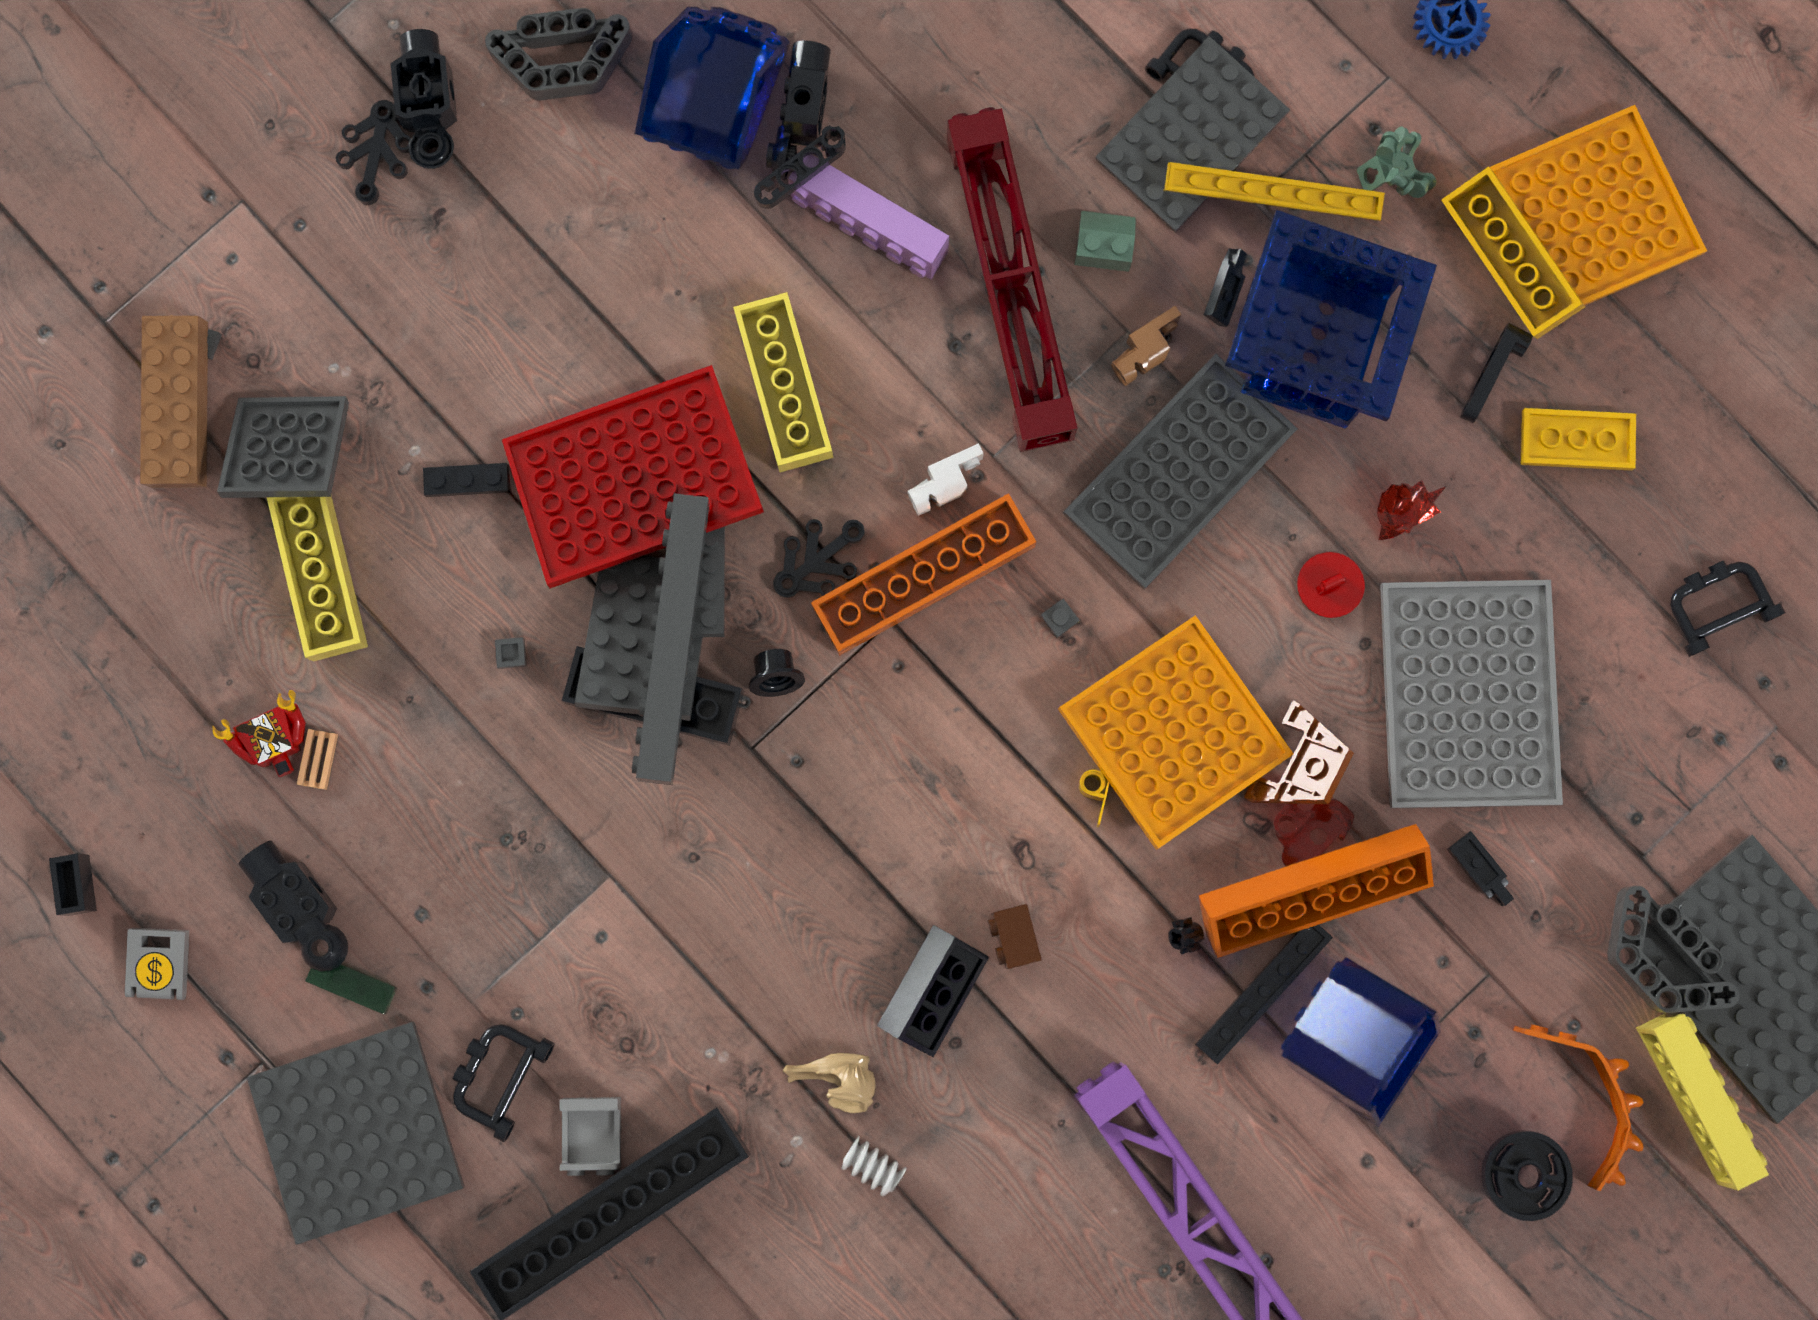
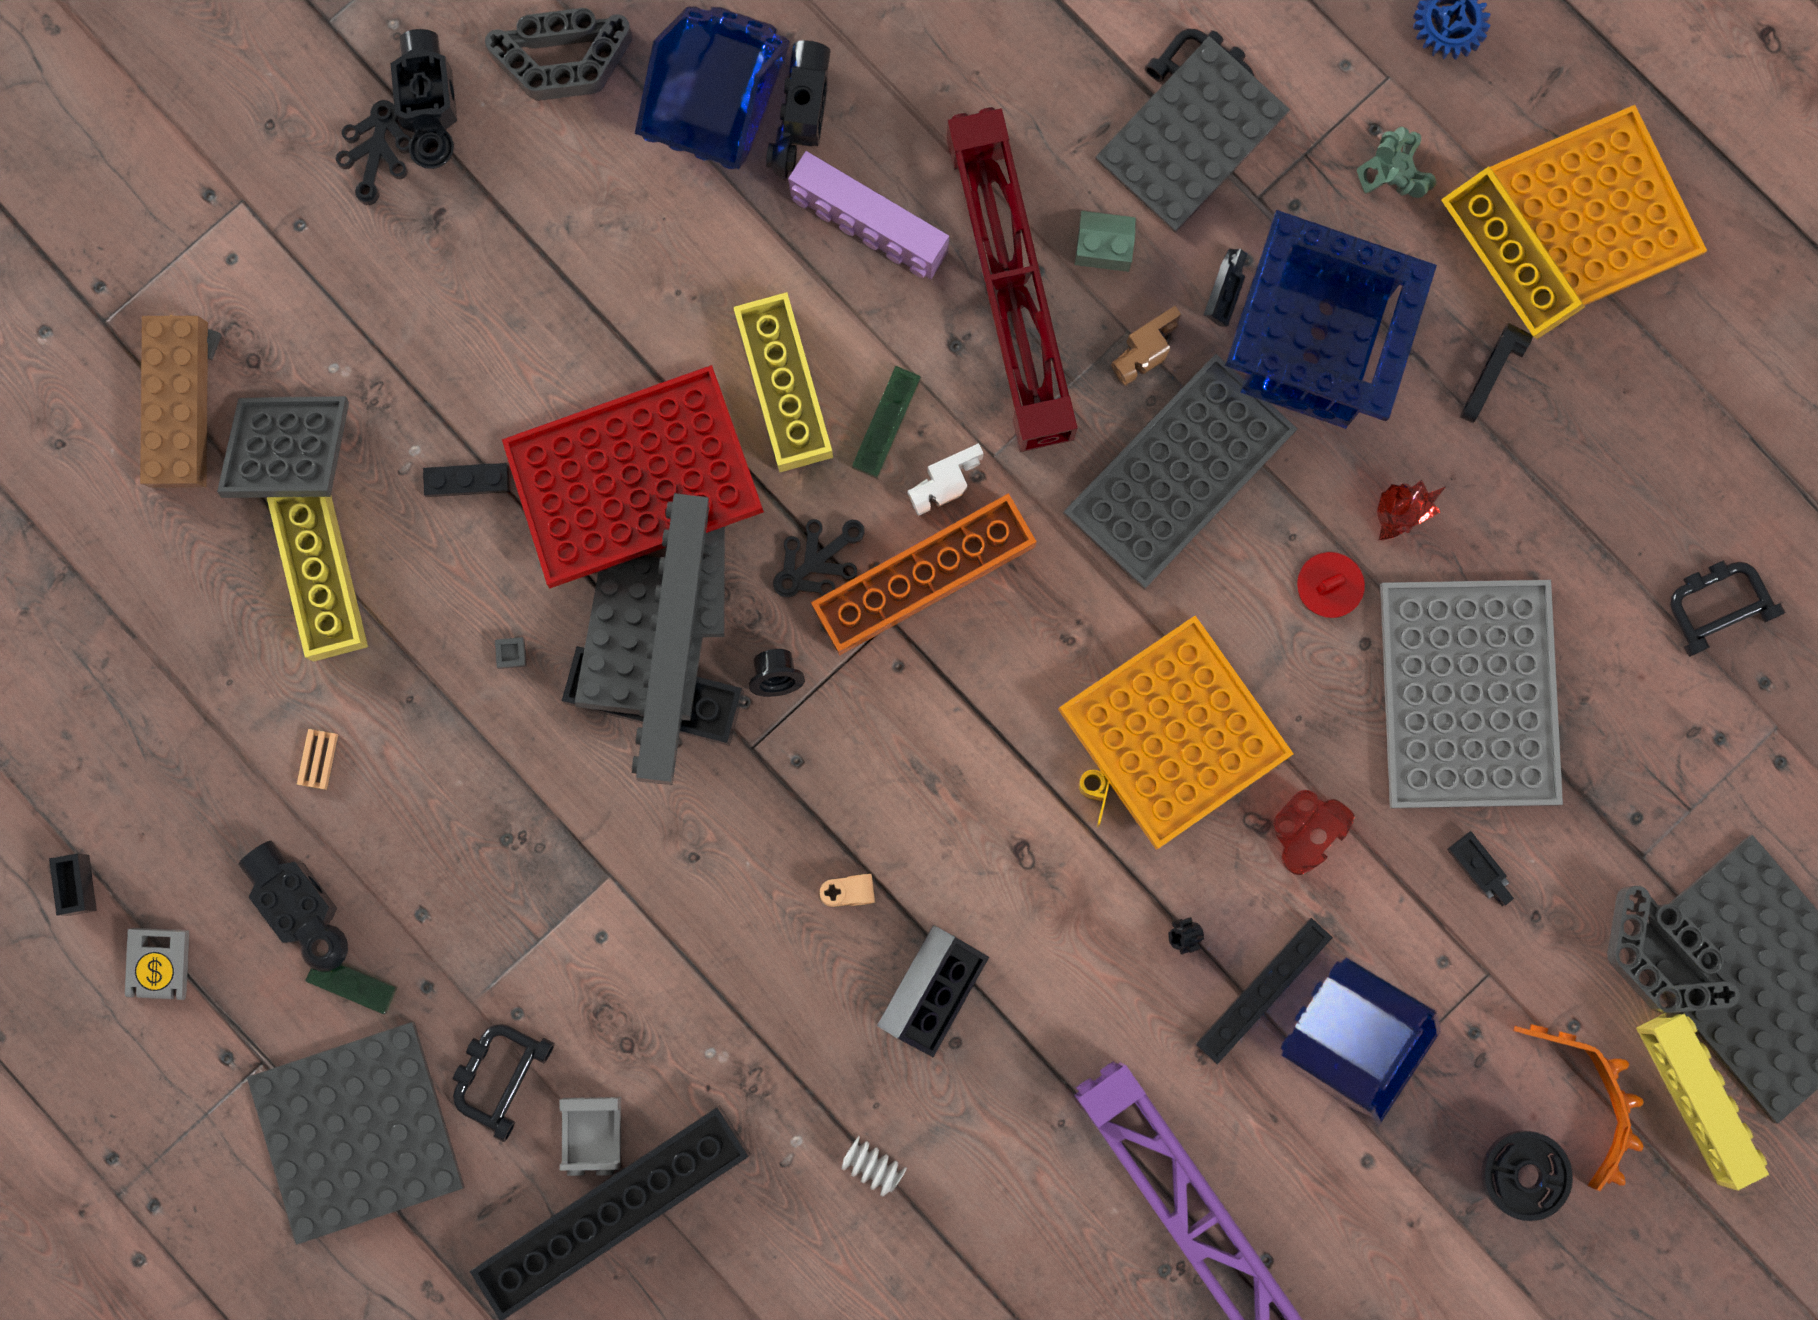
torso [212,690,306,777] -> none
black beam [754,125,846,209] -> none
tan hair [783,1053,876,1113] -> none
reddish brown brick [988,904,1042,969] -> none
dark grey plate [1040,598,1080,638] -> none
yellow tile [1164,162,1385,221] -> none
orange brick [1198,824,1434,958] -> none
wing [1244,700,1354,804] -> none
yellow plate [1521,408,1636,471] -> none
none -> light nougat piece [820,874,875,907]
none -> clear green plate [852,366,921,479]

